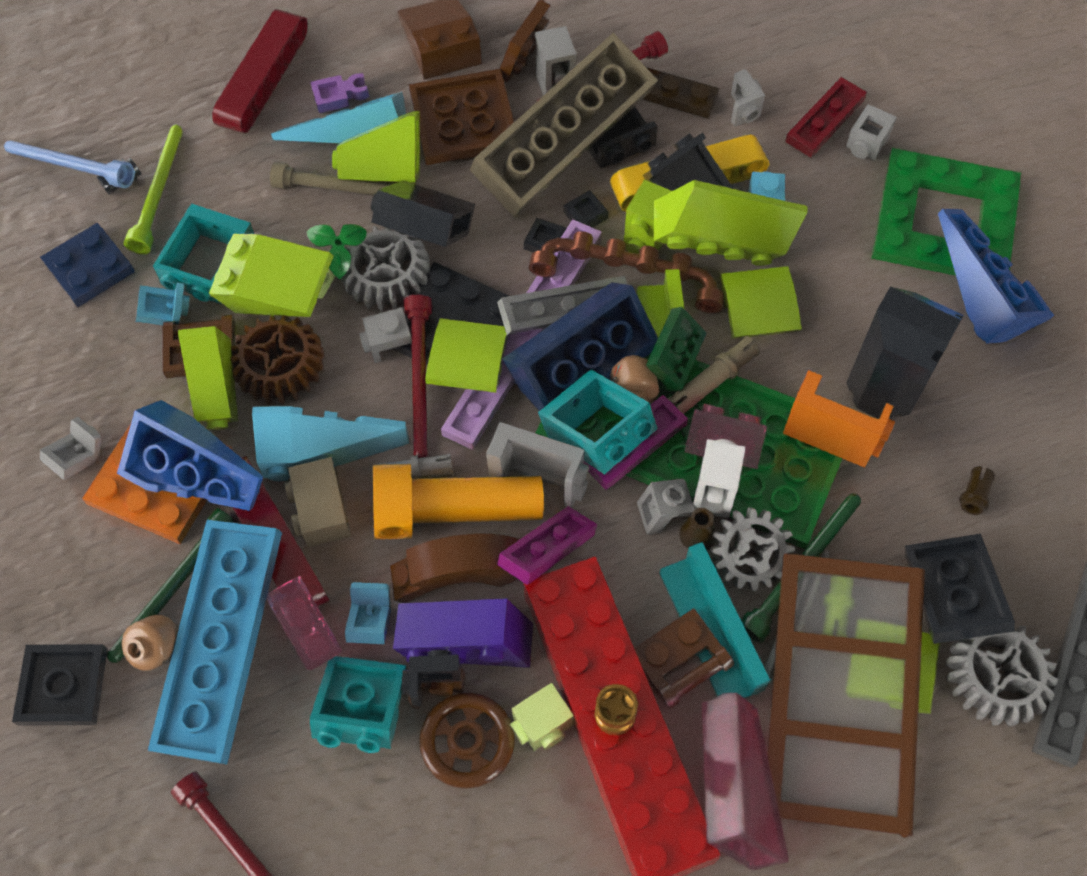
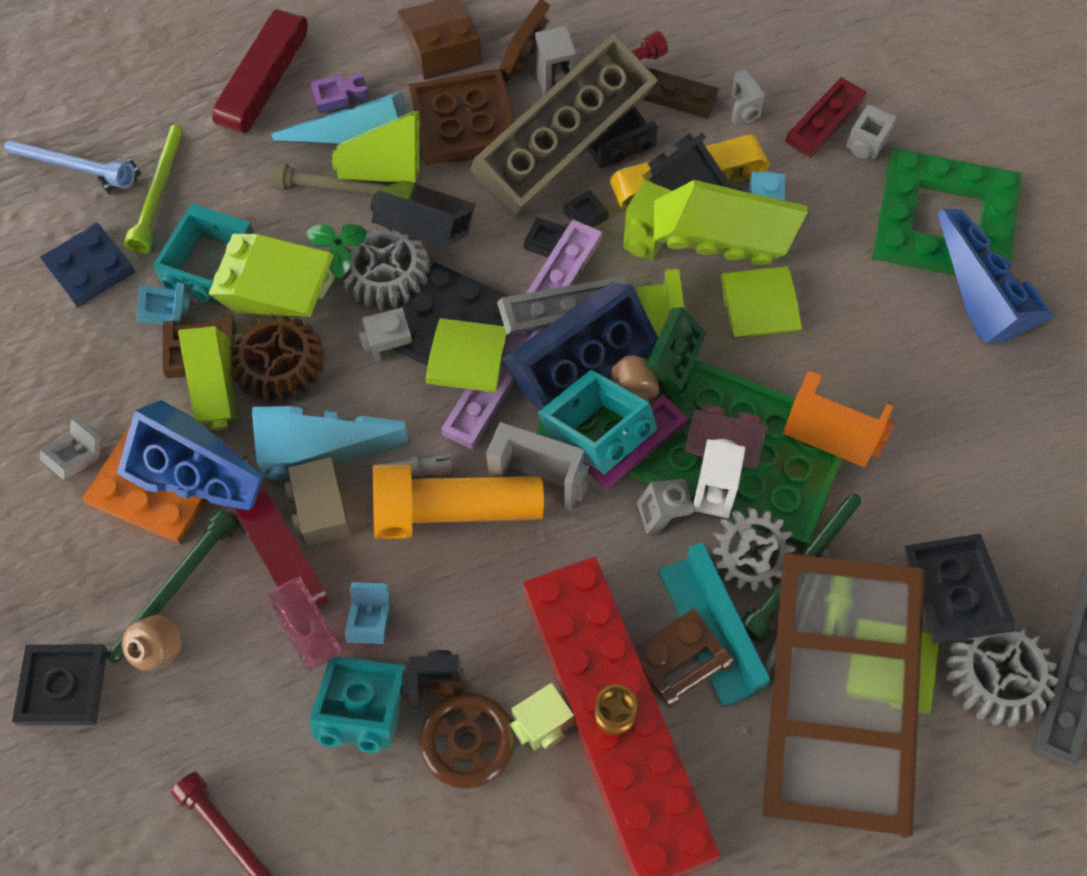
dark azure plate [148,520,282,765] -> none
reddish brown arch [390,533,520,603] -> none
dark purple wedge [393,599,533,668] -> none
dark red piece [404,295,432,458] -> none
magenta plate [497,506,597,585] -> none
copper bar [529,231,724,313] -> none
dark tan pin [667,336,760,414] -> none
dark brown cone [679,508,716,550] -> none
clear pink slope [702,692,789,870] -> none
black brick [846,286,964,419] -> none
dark brown pin [959,466,995,515] -> none

